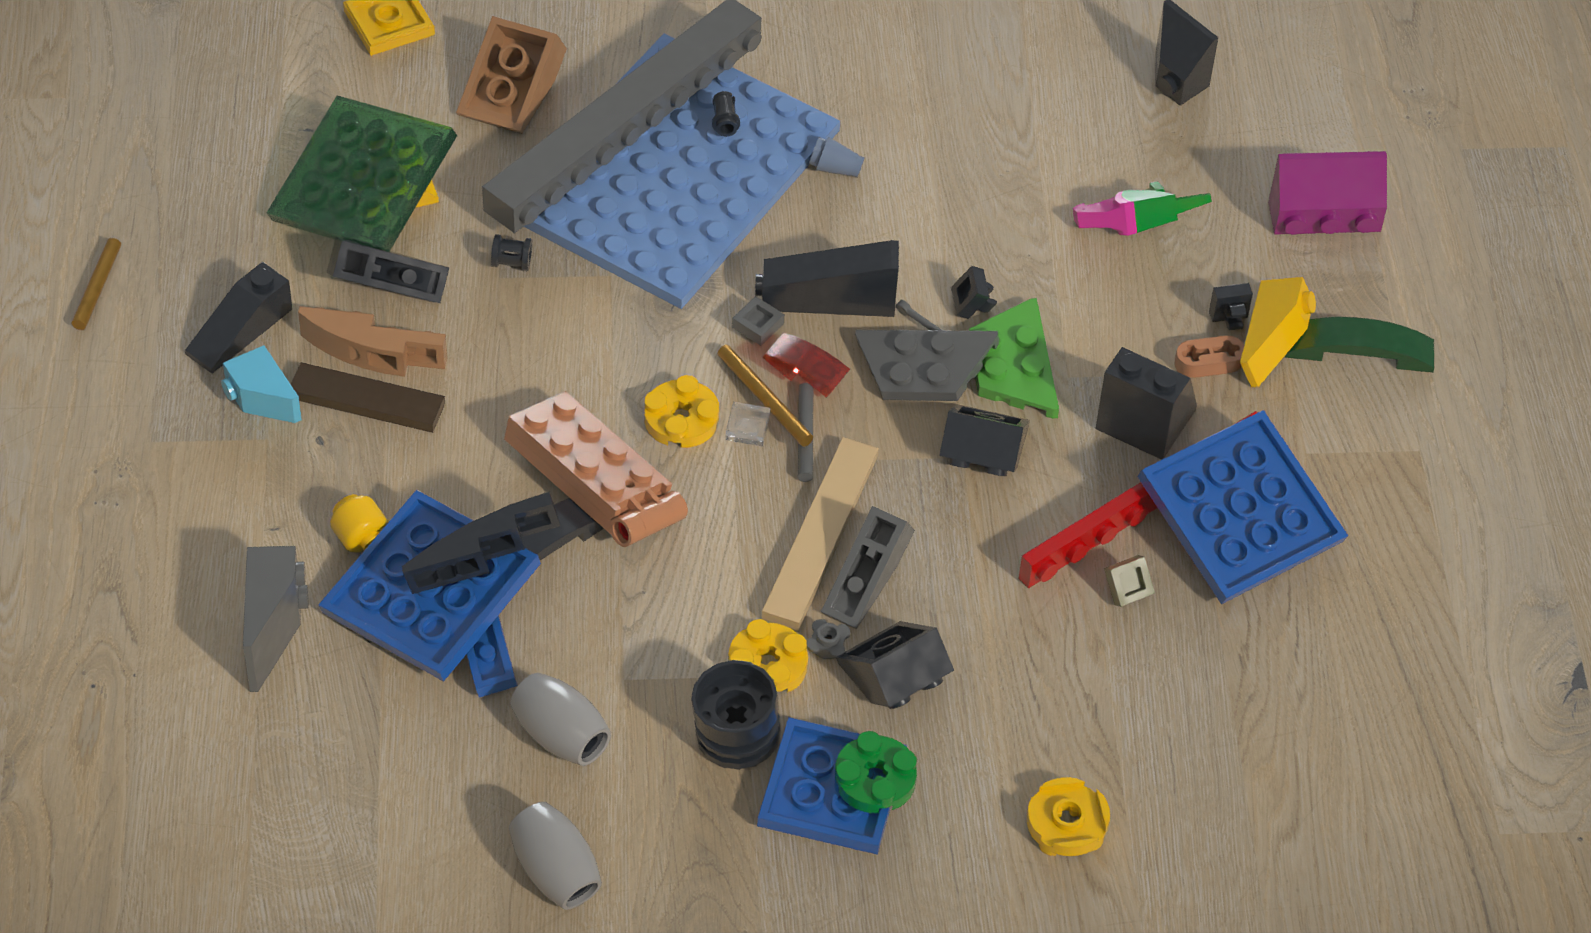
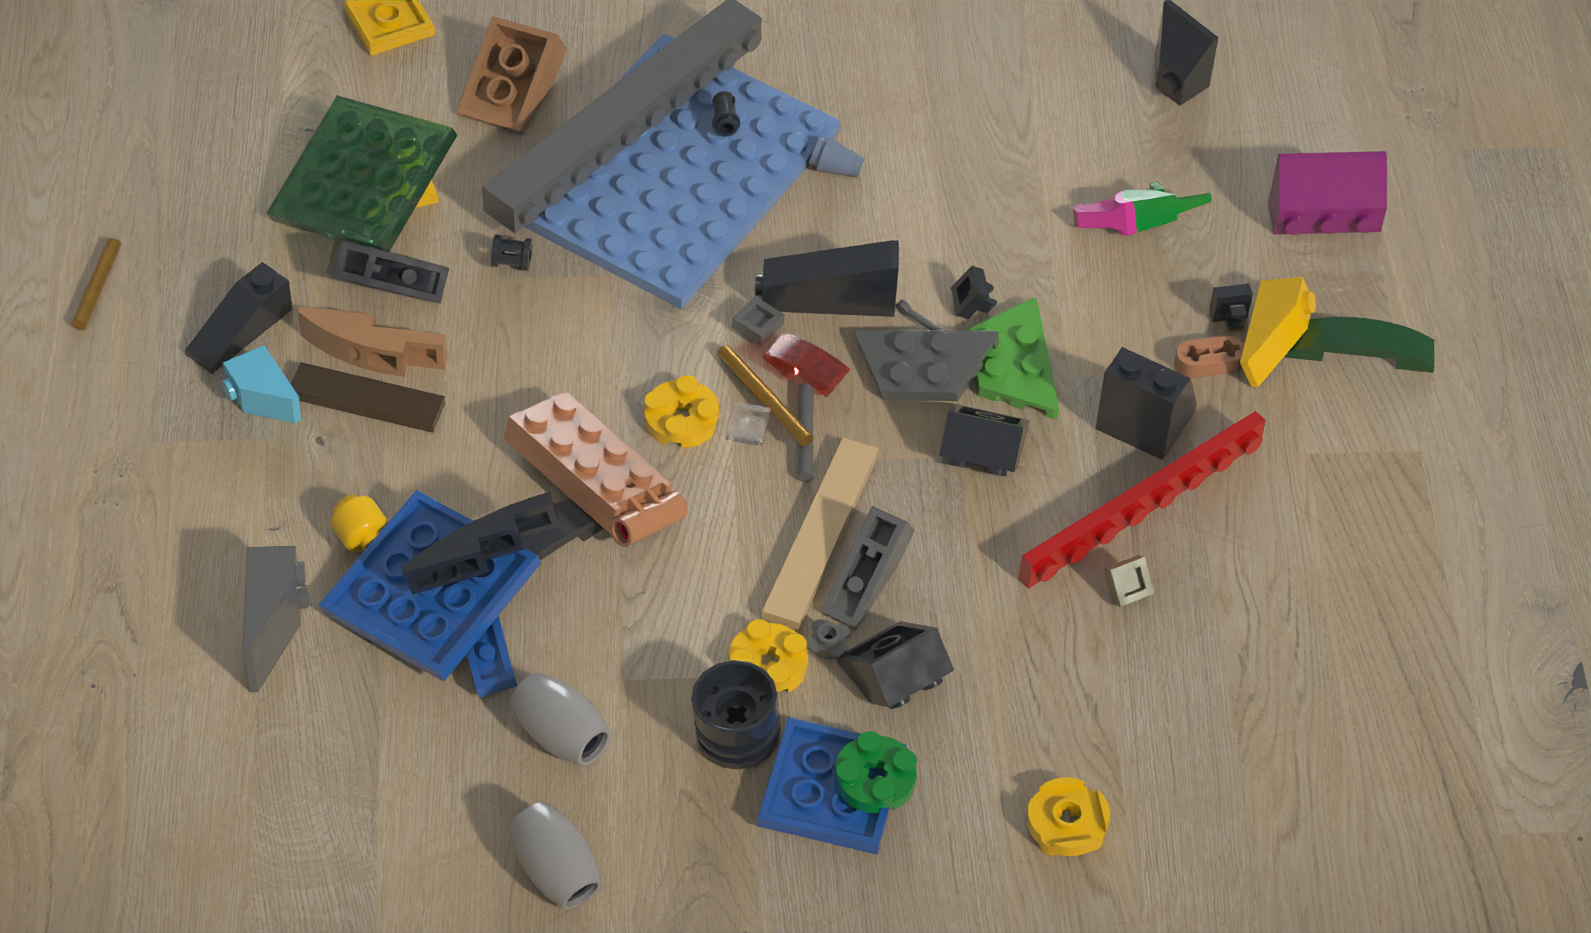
blue plate [1137,410,1348,605] -> none

